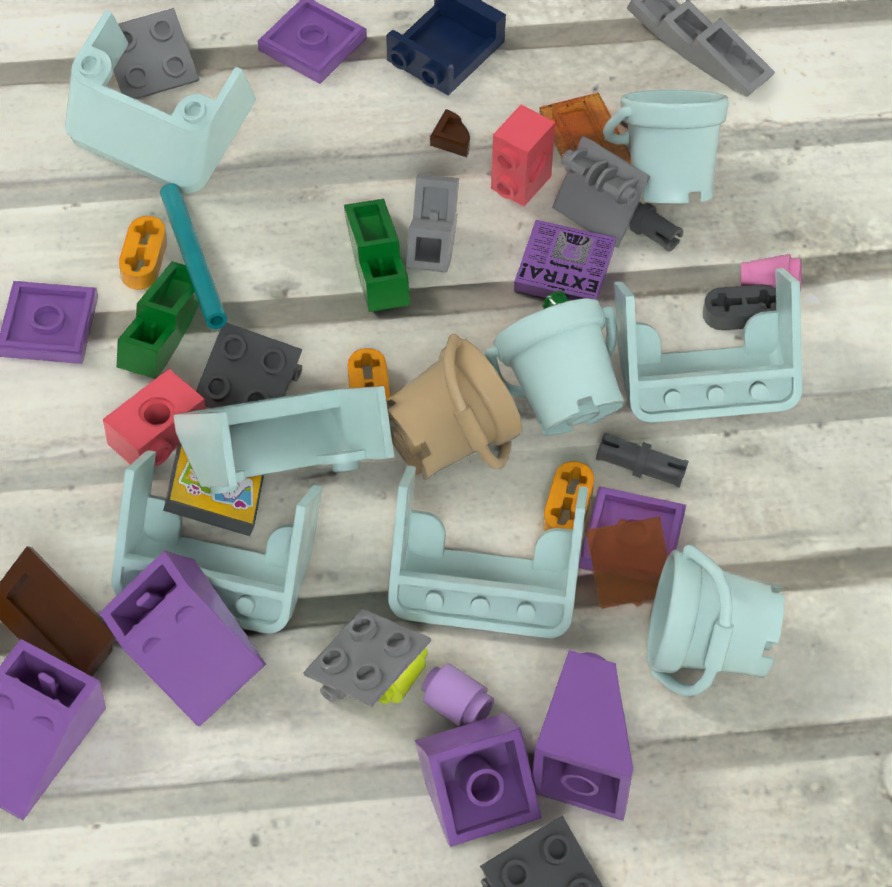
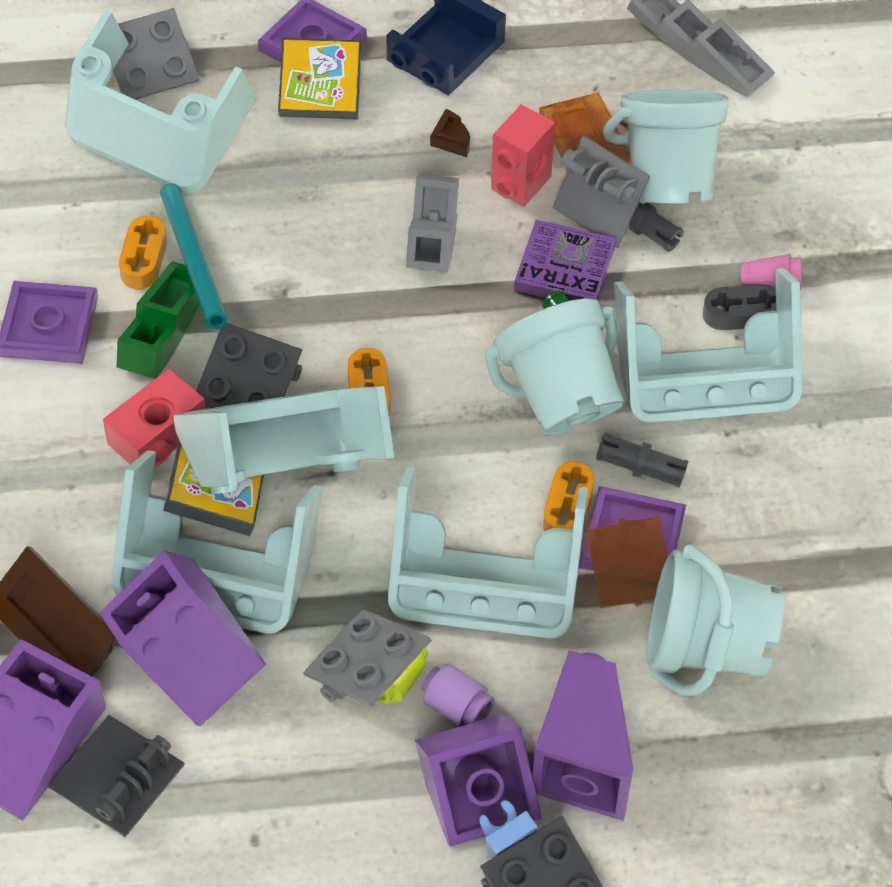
green slope [344,199,410,312] -> none
tan piece [386,334,523,480] -> none
none -> dark grey hinge [49,715,185,837]
none -> tile [278,38,362,119]
none -> light blue tile [479,800,538,858]

